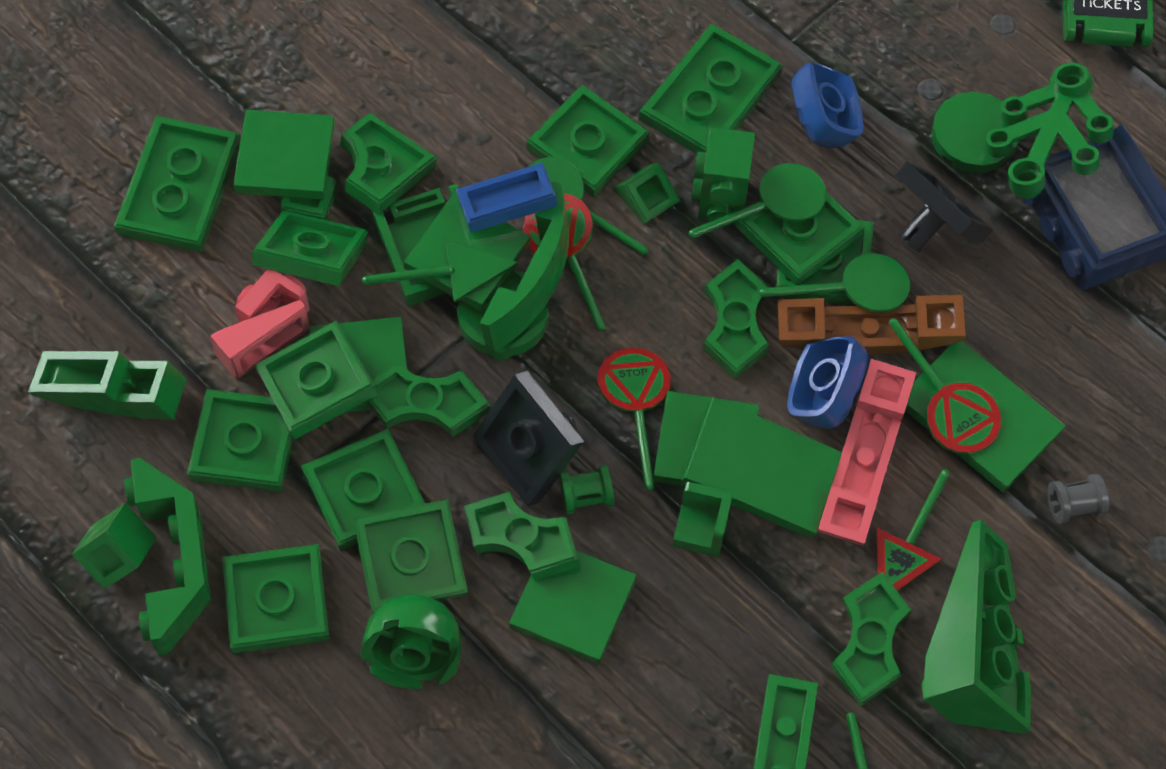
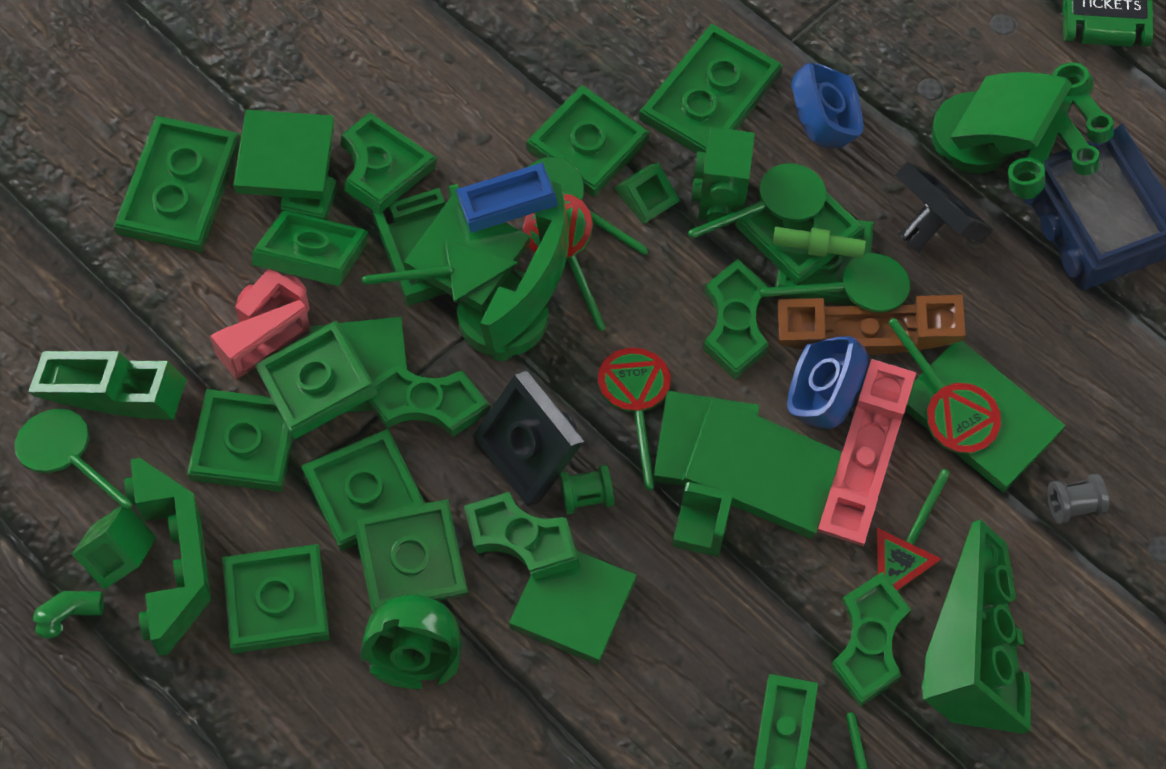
none -> green piece [14,409,133,510]
none -> green arm [33,591,104,638]
none -> bright green bar [772,226,866,258]
none -> green slope [950,72,1072,155]

